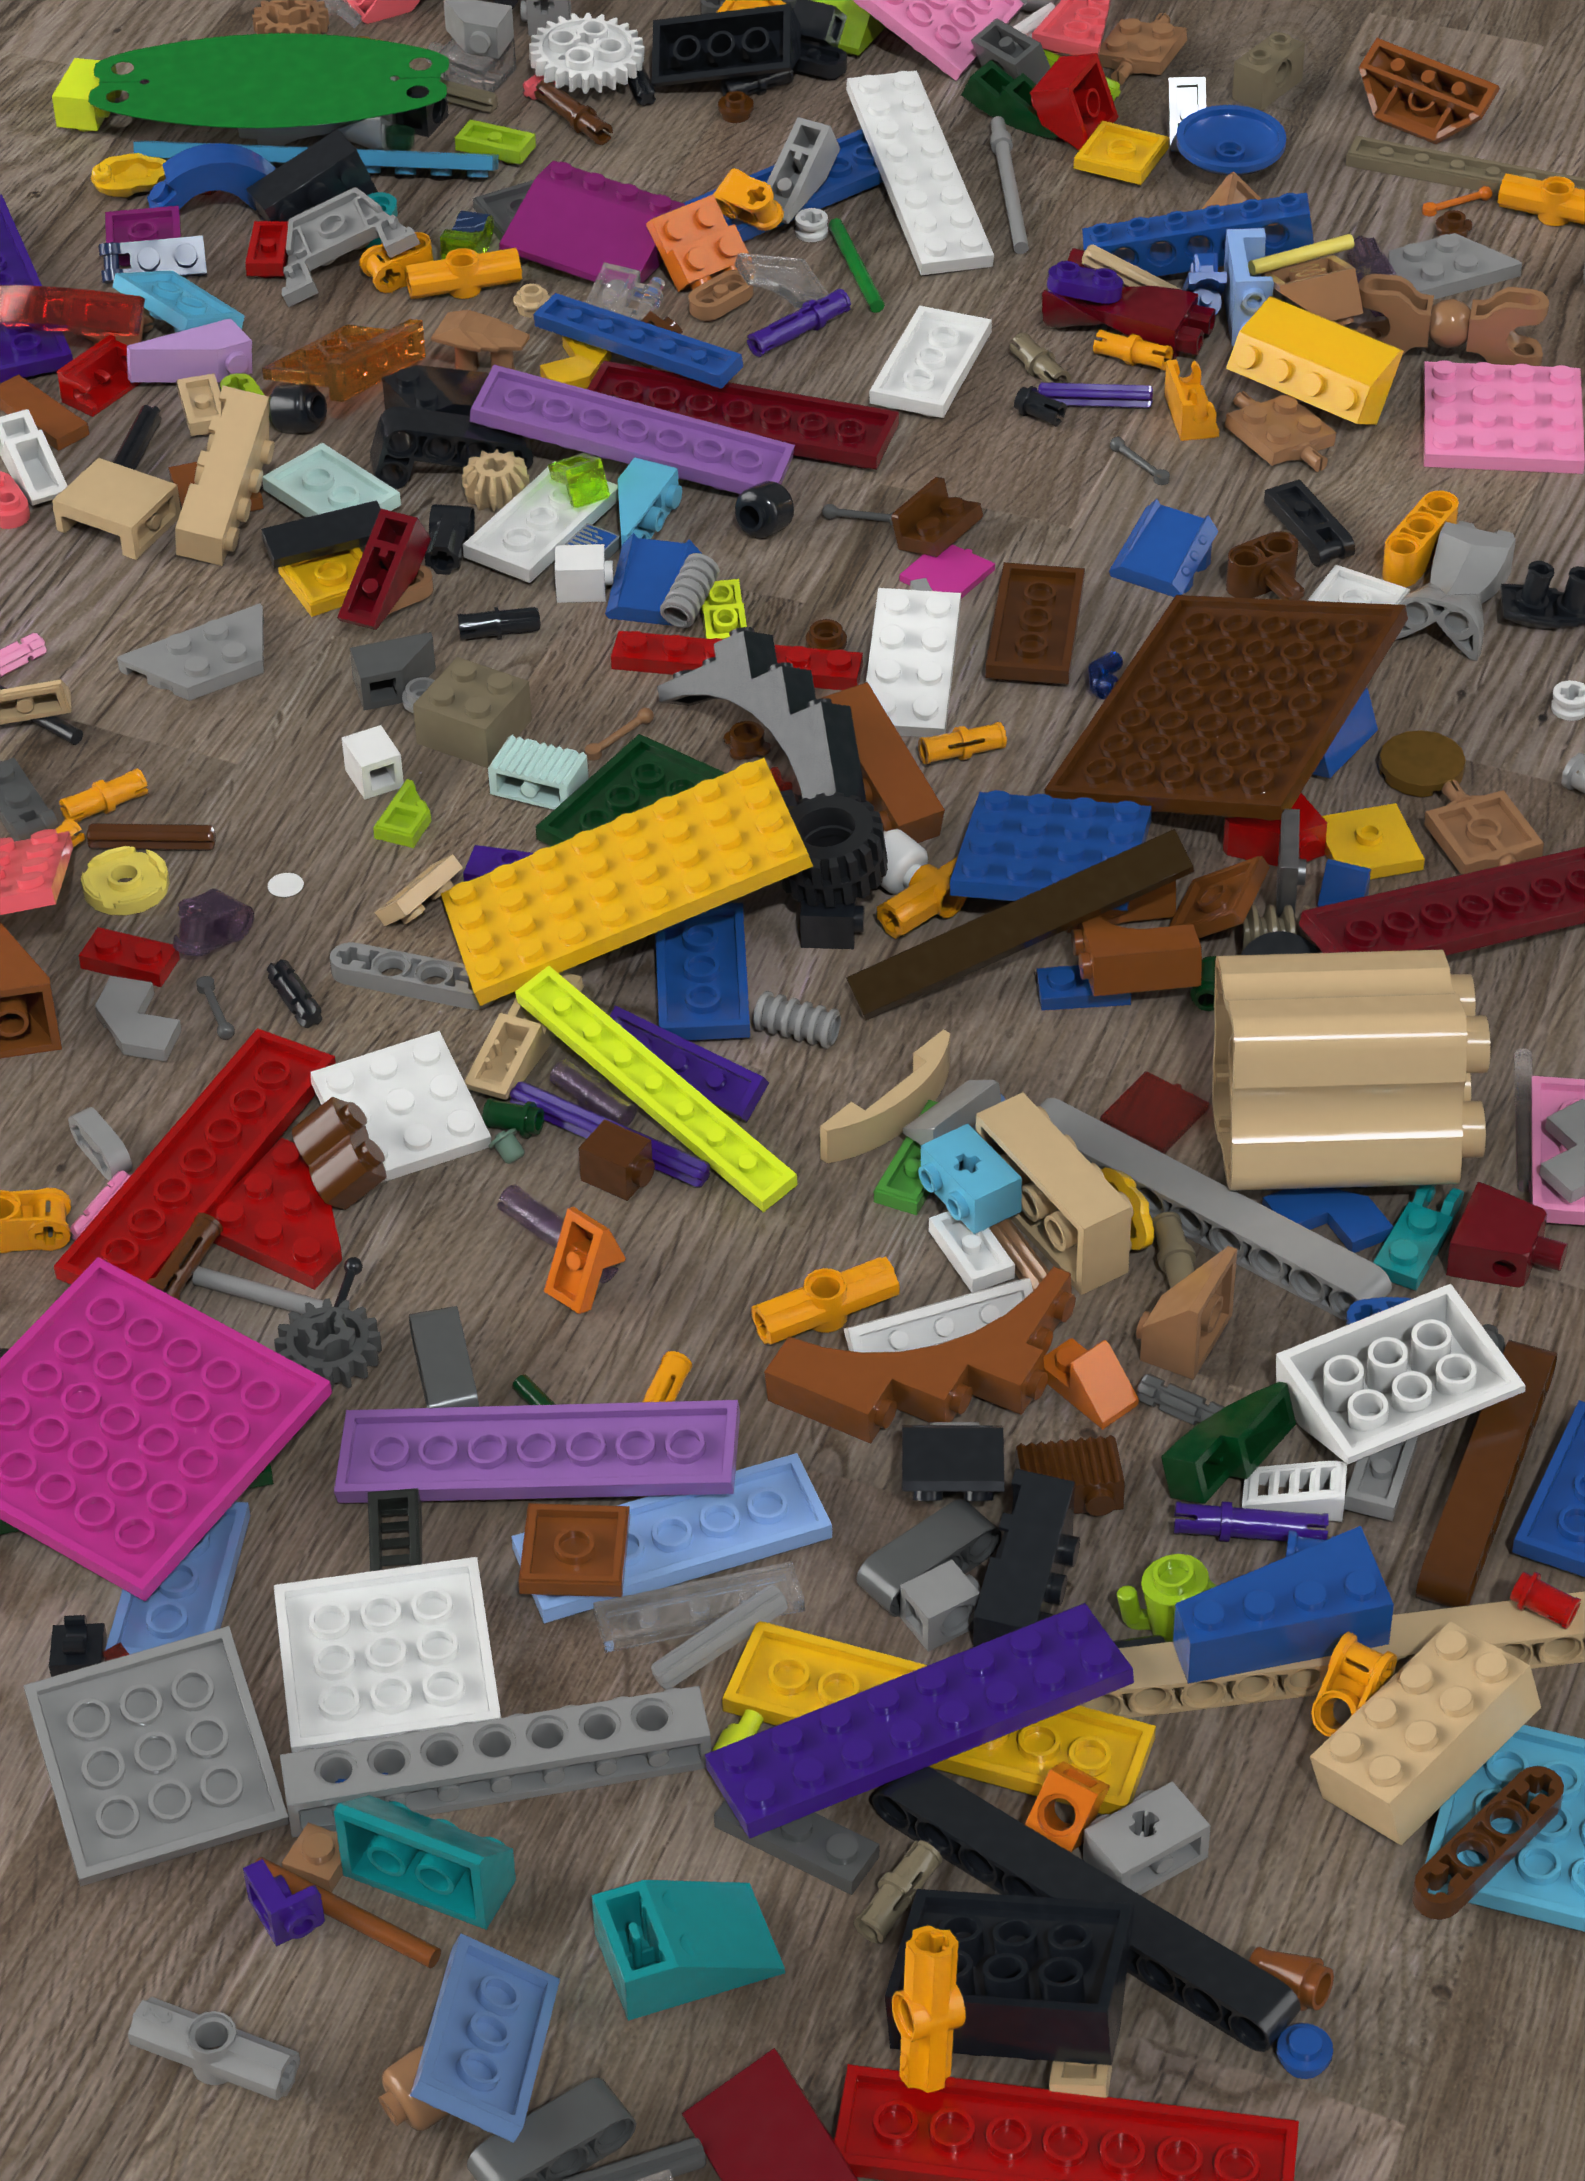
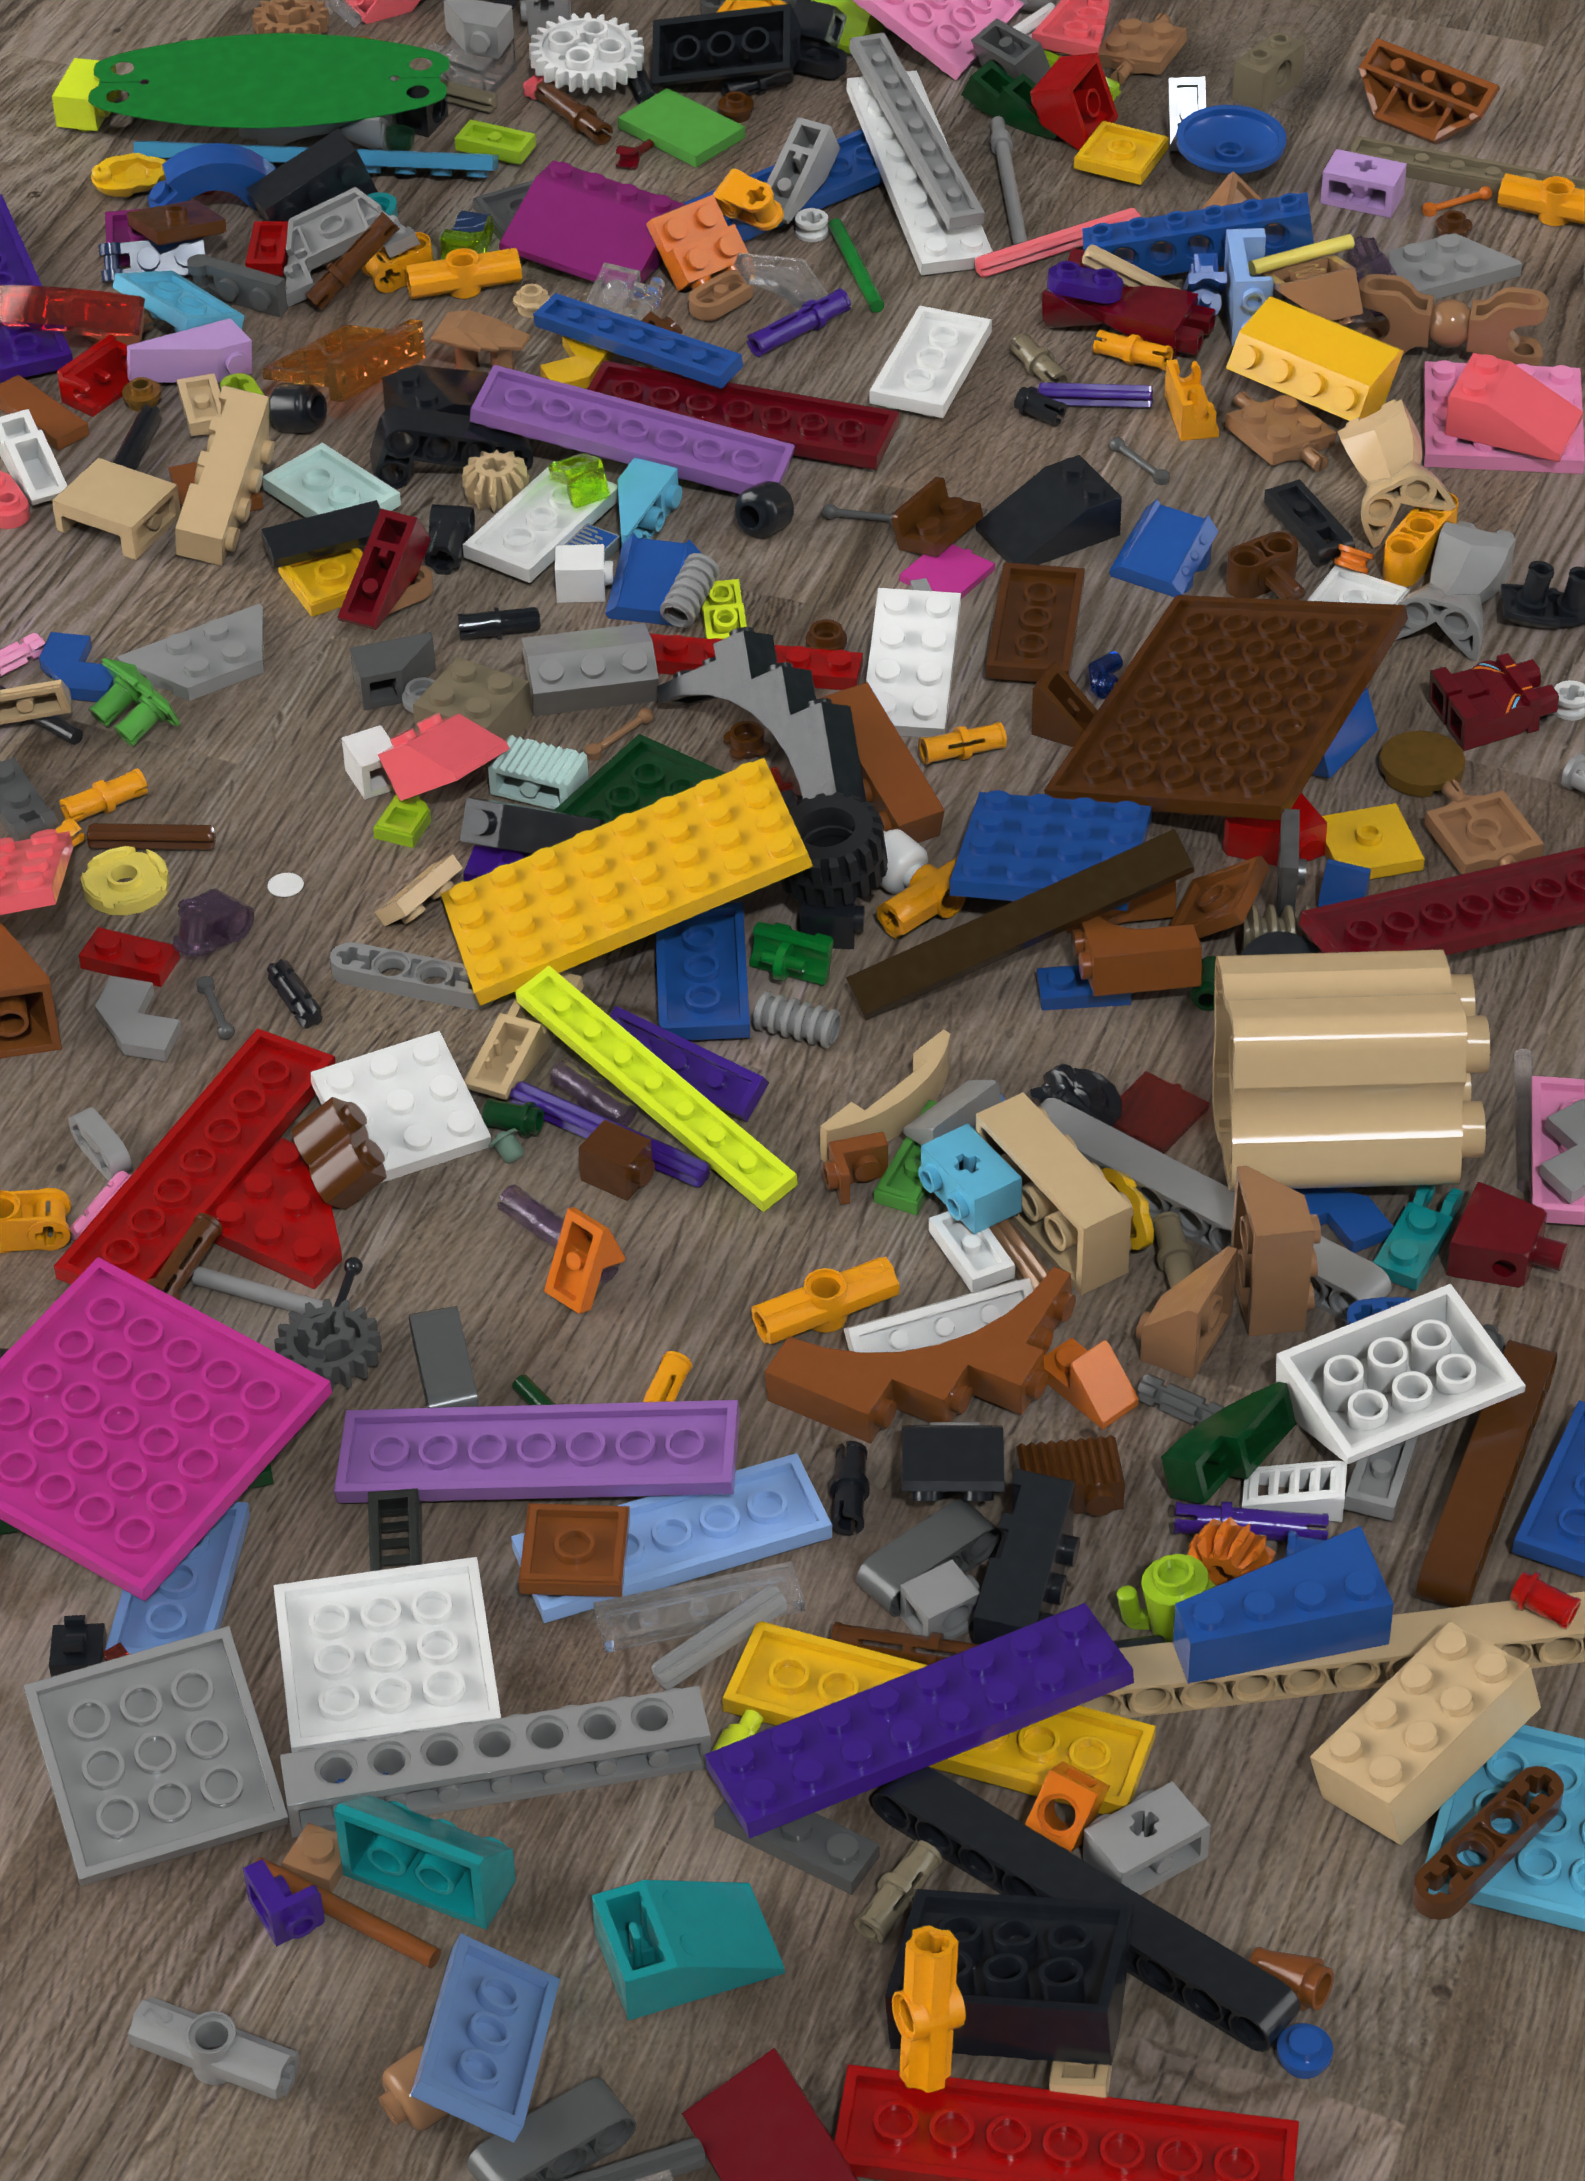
light orange piece [1311,1631,1397,1737] -> none
none -> blue tile [39,632,114,702]
none -> bright green connector [88,658,181,747]
none -> pearl gold plate [122,377,162,412]
none -> reddish brown plate [127,200,227,246]
none -> dark grey plate [187,254,288,317]
none -> reddish brown pin [305,212,400,311]
none -> coral slope [378,713,510,801]
none -> black slope [460,798,605,853]
none -> light grey slope [521,623,659,716]
none -> dark red hand [616,139,654,170]
none -> bright green tile [618,88,745,167]
none -> green hips [750,921,833,986]
none -> dark orange bracket [822,1132,888,1205]
none -> black pin [830,1441,870,1536]
none -> reddish brown pin [831,1622,980,1665]
none -> light grey plate [849,33,985,230]
none -> coral axle [975,208,1141,278]
none -> black slope [976,455,1122,565]
none -> black hat [1030,1064,1122,1127]
none -> reddish brown slope [1032,661,1098,747]
none -> orange gear [1187,1517,1276,1586]
none -> medium nougat slope [1231,1165,1321,1337]
none -> lavender brick [1320,149,1407,218]
none -> orange bush [1333,544,1374,574]
none -> tan hips [1338,399,1456,548]
none -> dark red hips [1428,653,1559,752]
none -> coral slope [1445,353,1583,462]

